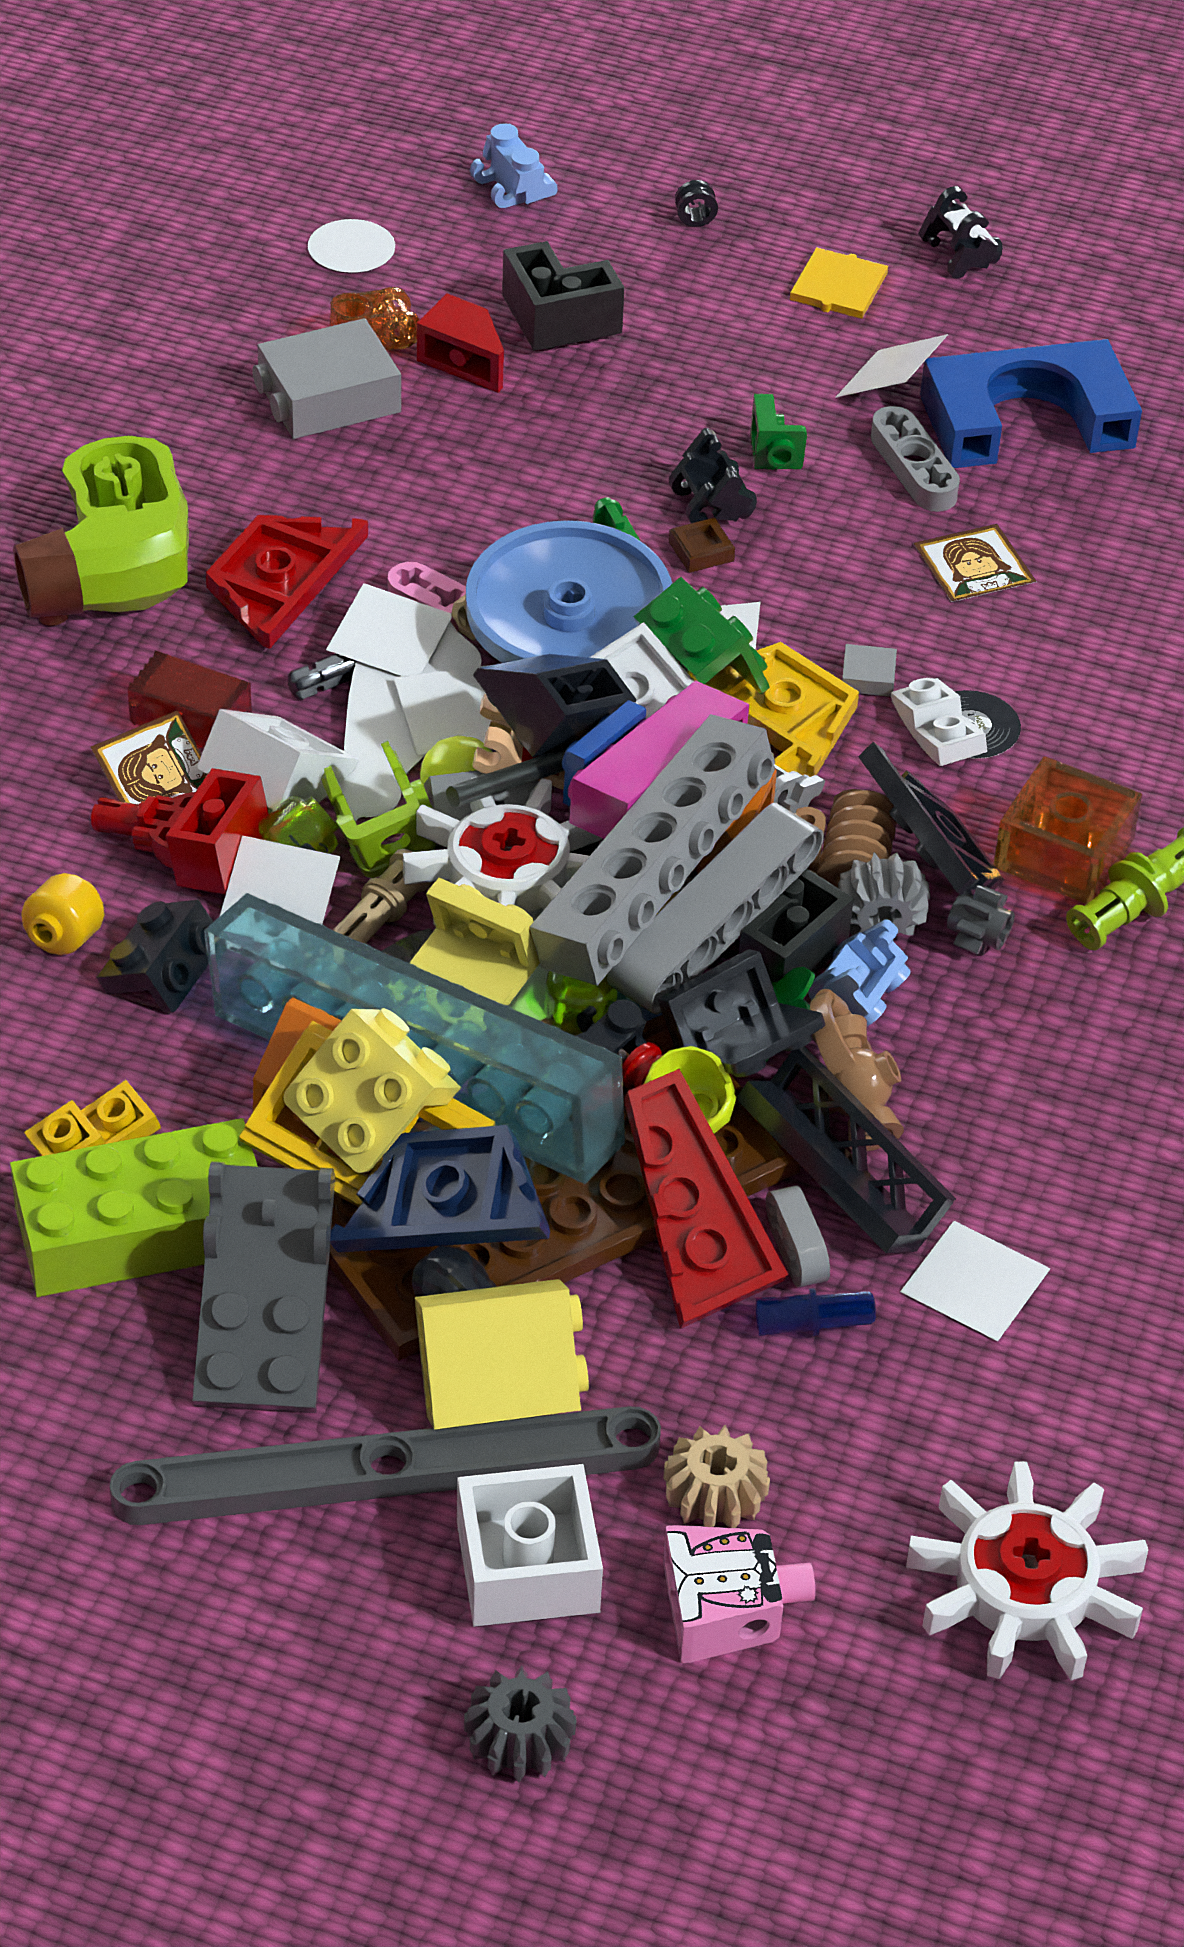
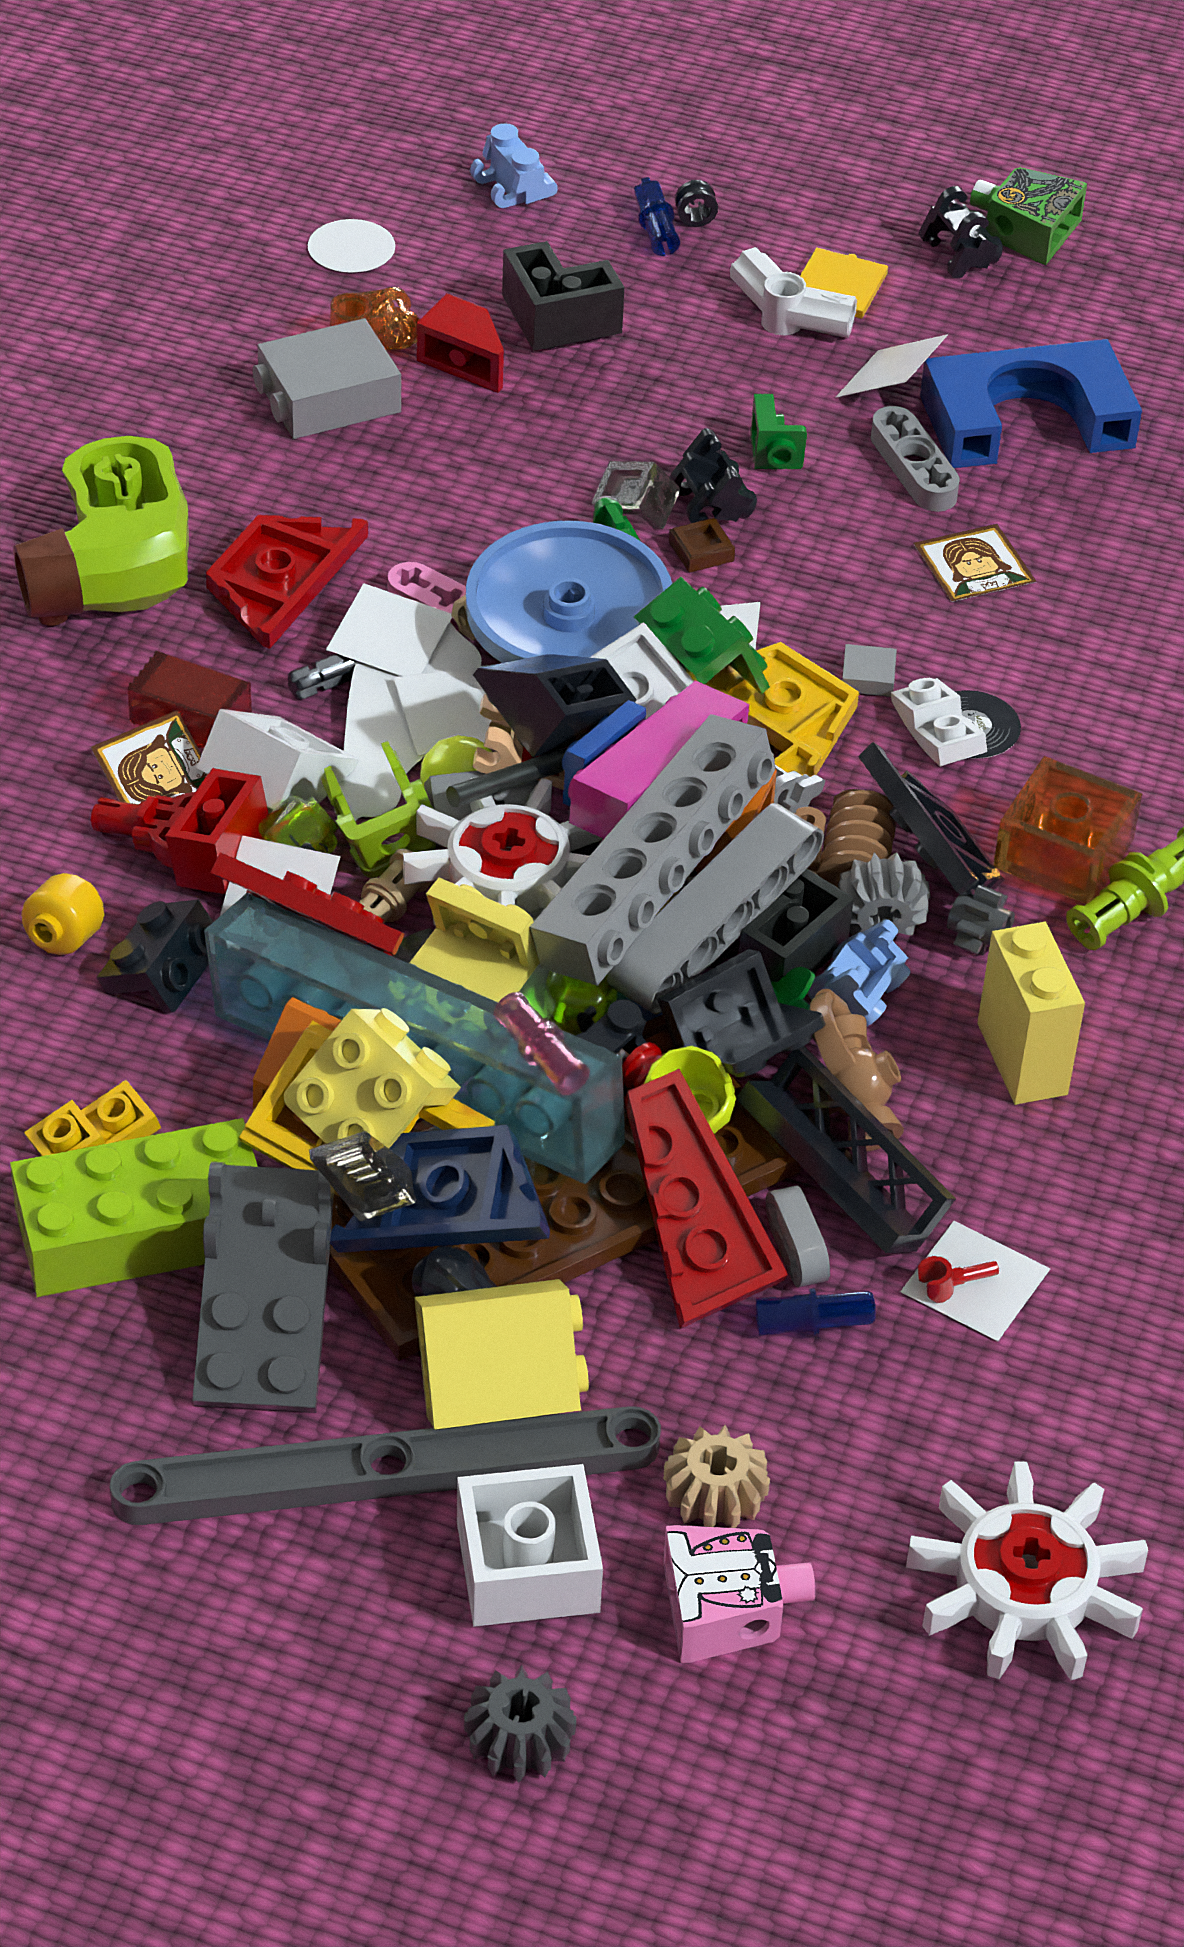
none -> red wing [210,852,405,960]
none -> clear smoke slope [309,1131,415,1221]
none -> clear pink pin [493,992,590,1095]
none -> clear smoke bracket [591,461,680,529]
none -> clear blue axle [634,177,680,256]
none -> white piece [730,247,857,338]
none -> red hand [918,1256,999,1303]
none -> bright green torso [970,167,1087,265]
none -> light yellow brick [977,921,1085,1105]

